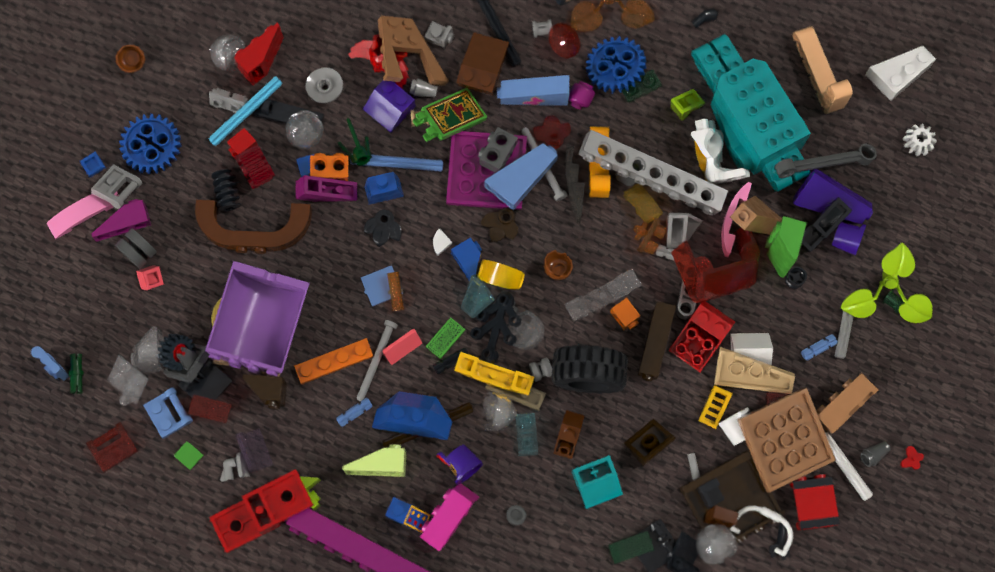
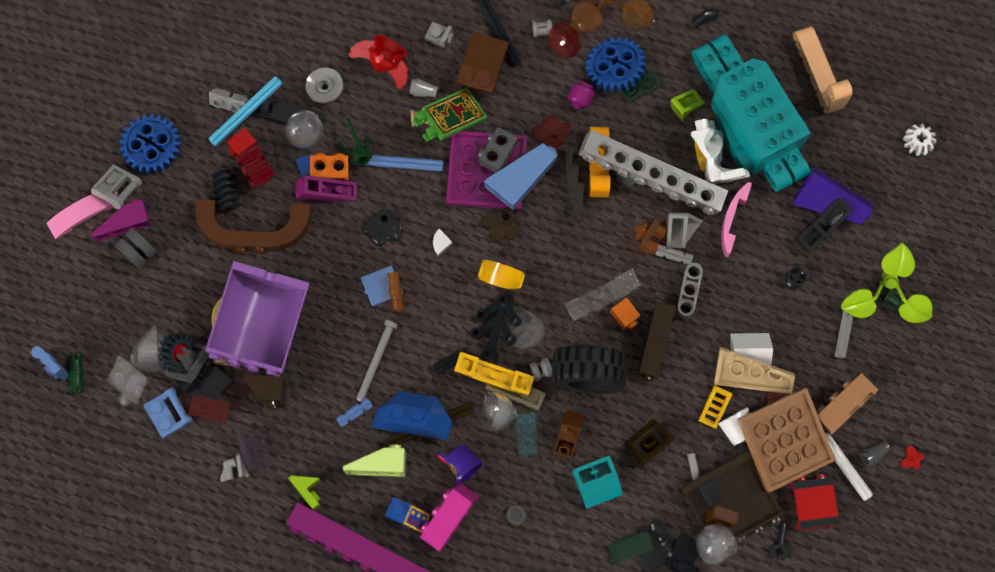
blue tile [79,151,106,178] -> none
clear red plate [86,422,138,472] -> none
dark orange hair [116,44,145,73] -> none
coral slope [136,265,164,290] -> none
bright green slope [174,441,204,470] -> none
red bracket [209,469,314,553] -> none
clear cylinder [210,34,245,73] -> none
red slope [234,23,283,86] -> none
orange plate [294,338,373,385] -> none
dark purple slope [363,80,416,133] -> none
blue torso [365,172,404,205] -> none
medium nougat wing [378,16,448,85] -> none
coral slope [383,329,422,365] -> none
bright green tile [426,318,465,360] -> none
blue slope [451,237,482,285] -> none
clear light blue slope [461,275,495,318] -> none
medium blue slope [497,75,569,106] -> none
light grey bar [522,127,568,202] -> none
dark orange hair [544,250,573,280] -> none
clear yellow slope [624,184,663,224] -> none
red slope [668,300,735,372] -> none
clear red windscreen [671,227,760,303] -> none
white piece [729,505,793,556] -> none
medium nougat slope [730,196,782,235] -> none
bright green slope [765,216,806,278] -> none
dark grey piece [775,144,877,178] -> none
medium blue axle [801,334,838,361] -> none
dark purple hat [832,222,866,256] -> none
white wedge [865,46,936,101] -> none

